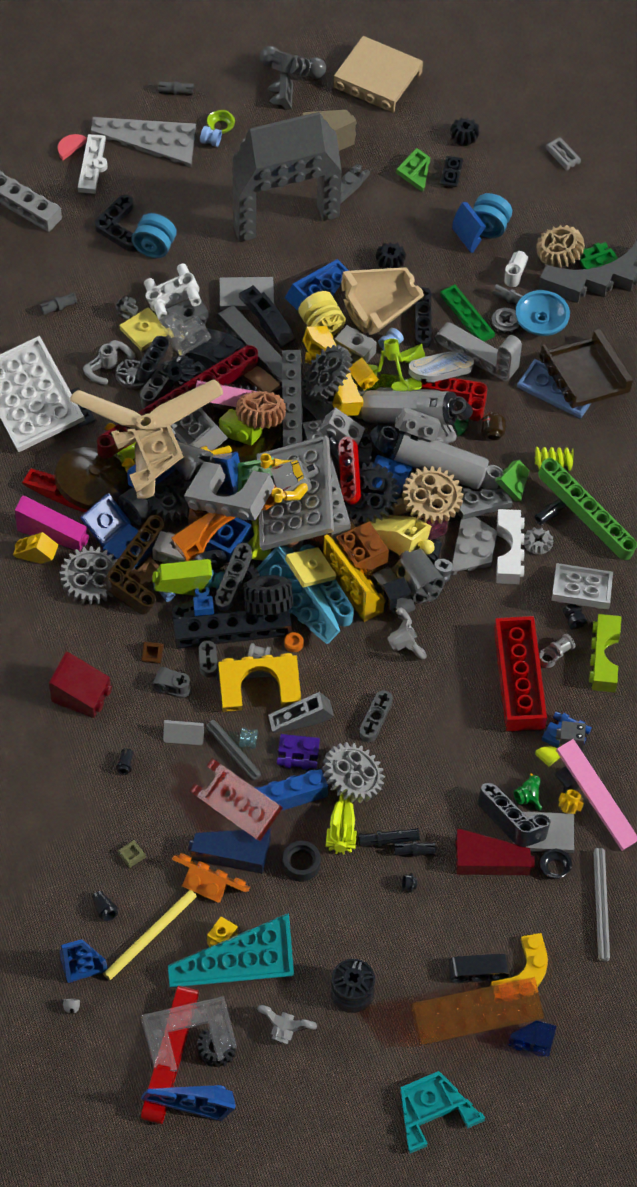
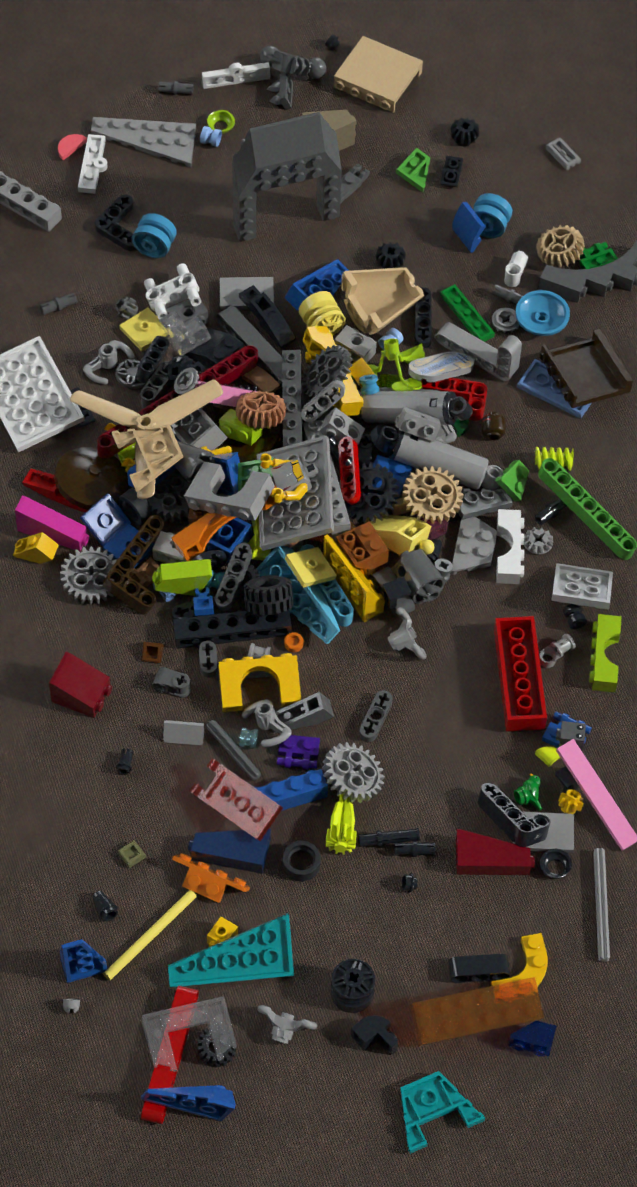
none -> light grey gear [174,368,200,395]
none -> white hinge [202,62,270,89]
none -> light grey piece [241,699,292,747]
none -> light grey beam [301,380,345,422]
none -> black plate [325,34,340,50]
none -> black brick [351,1015,398,1055]
none -> dark azure wheel [359,374,379,395]

